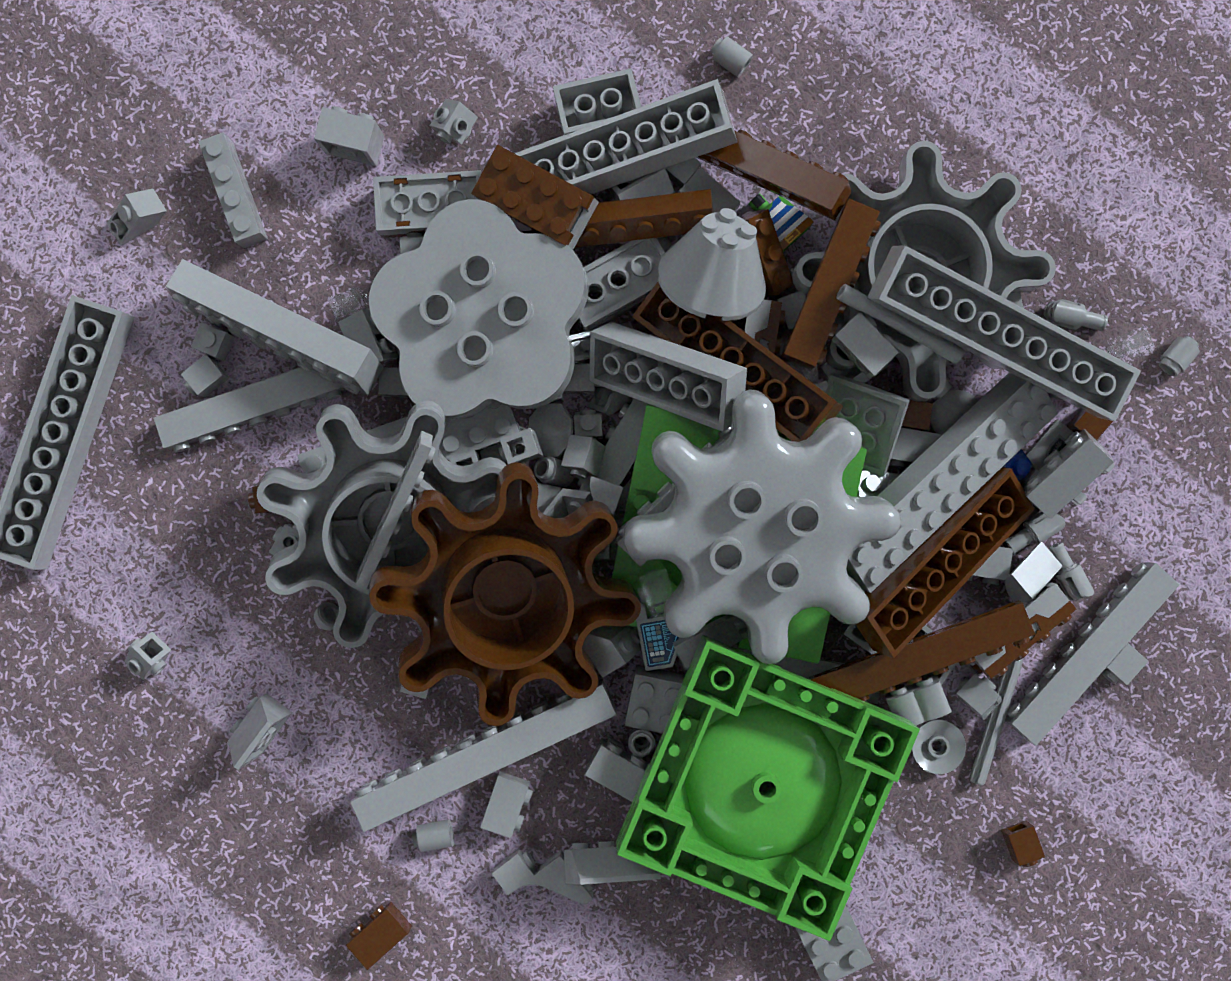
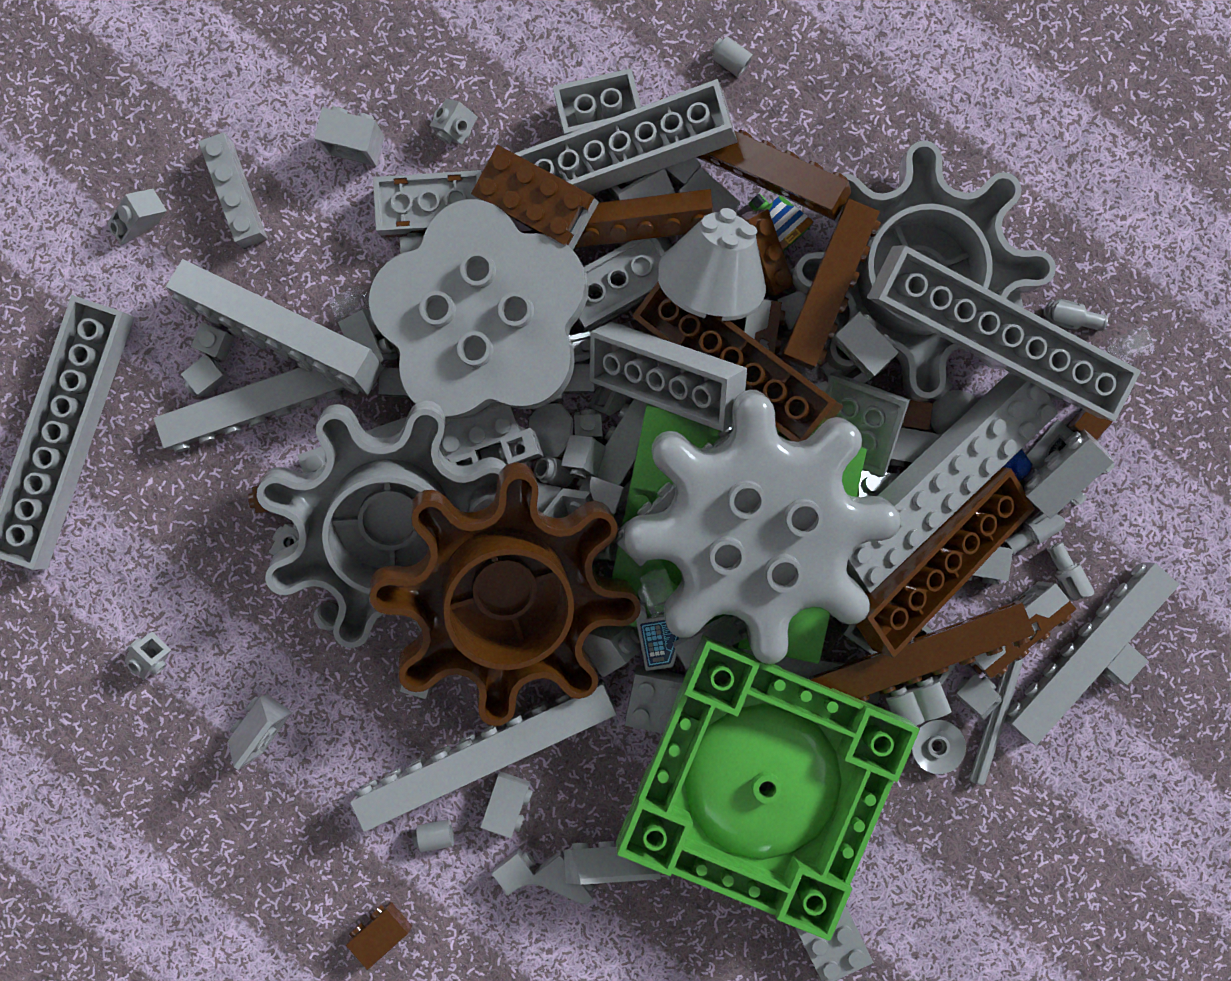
light grey plate [355,431,435,590] -> none
light grey brick [585,737,648,802] -> none
light grey brick [628,728,655,757] -> none
light grey piece [836,284,964,364] -> none
reddish brown brick [1001,821,1045,867] -> none
brick [1005,541,1062,603] -> none
light grey brick [1159,336,1200,377] -> none

